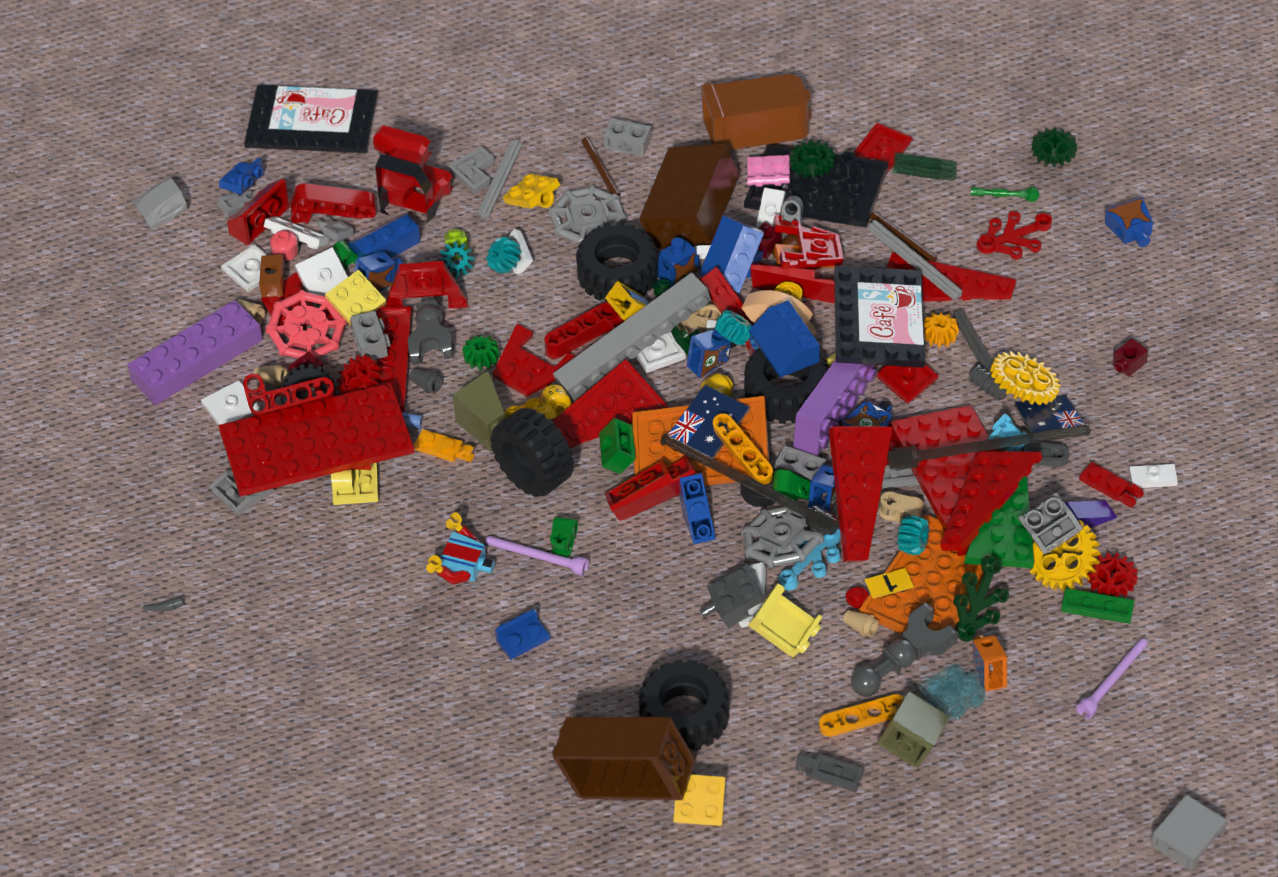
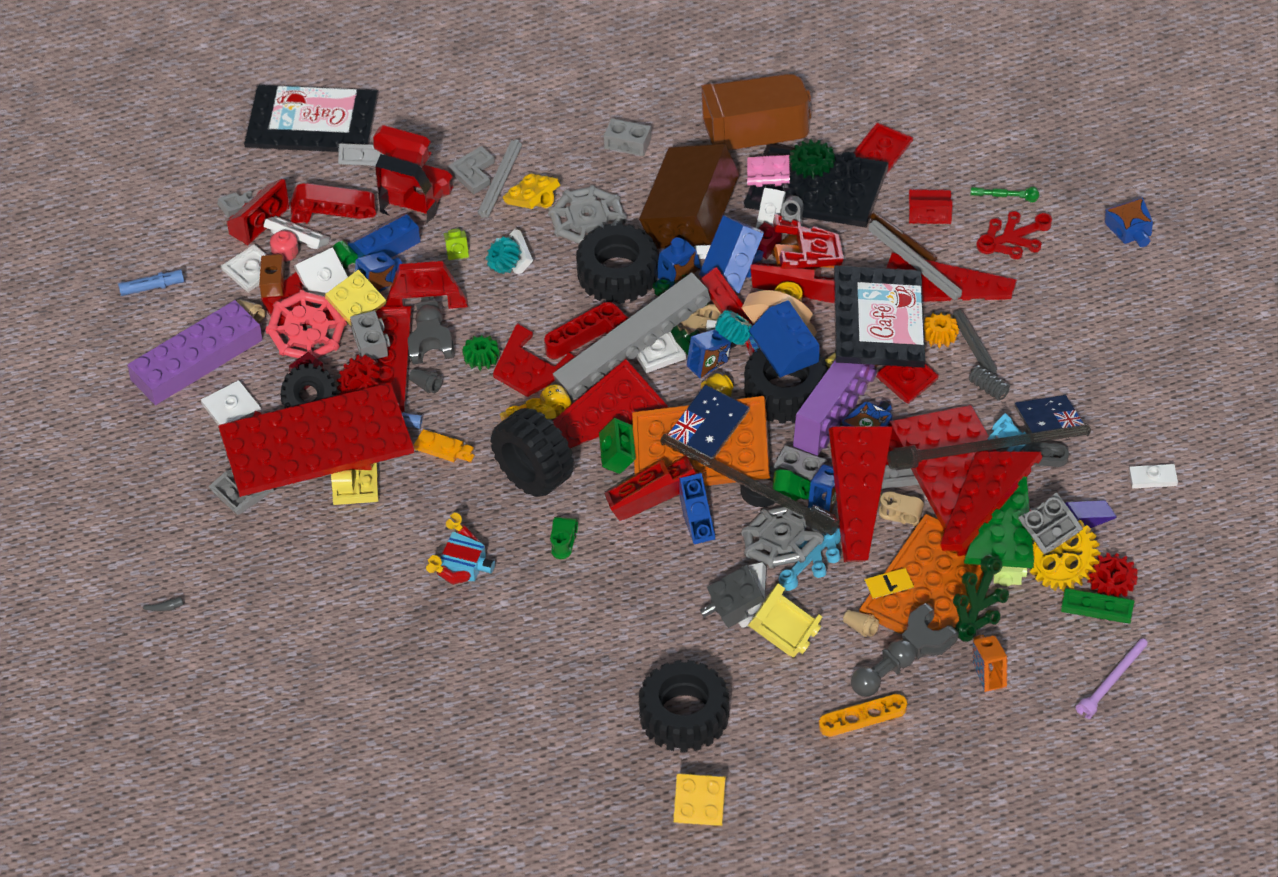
light grey slope [132,177,187,230] -> none
blue bracket [219,158,264,194] -> none
red beam [243,373,335,416] -> none
tan cone [254,365,288,387] -> none
light grey plate [318,216,353,241] -> none
teal gear [438,241,475,278] -> none
olive slope [453,371,505,451] -> none
lavender piece [485,536,589,576] -> none
blue bracket [495,609,550,660] -> none
reddish brown container [552,717,695,800] -> none
reddish brown bar [581,137,620,196] -> none
yellow torso [605,281,649,321] -> none
light orange beam [713,414,773,485] -> none
dark grey hinge [796,754,864,792] -> none
red plate [845,587,869,608] -> none
olive slope [877,692,949,768] -> none
clear green tile [893,153,957,181] -> none
teal gear [897,516,930,555] -> none
clear light blue plate [918,664,986,722] -> none
yellow gear [990,351,1061,405] -> none
dark green gear [1031,127,1077,167] -> none
red hinge [1079,462,1144,508] -> none
dark red brick [1113,338,1148,377] -> none
light grey panel [1151,795,1227,871] -> none
none -> medium blue pin [118,269,184,297]
none -> light grey plate [338,144,384,166]
none -> red bracket [909,190,952,224]
none -> yellowish green bracket [994,566,1027,586]

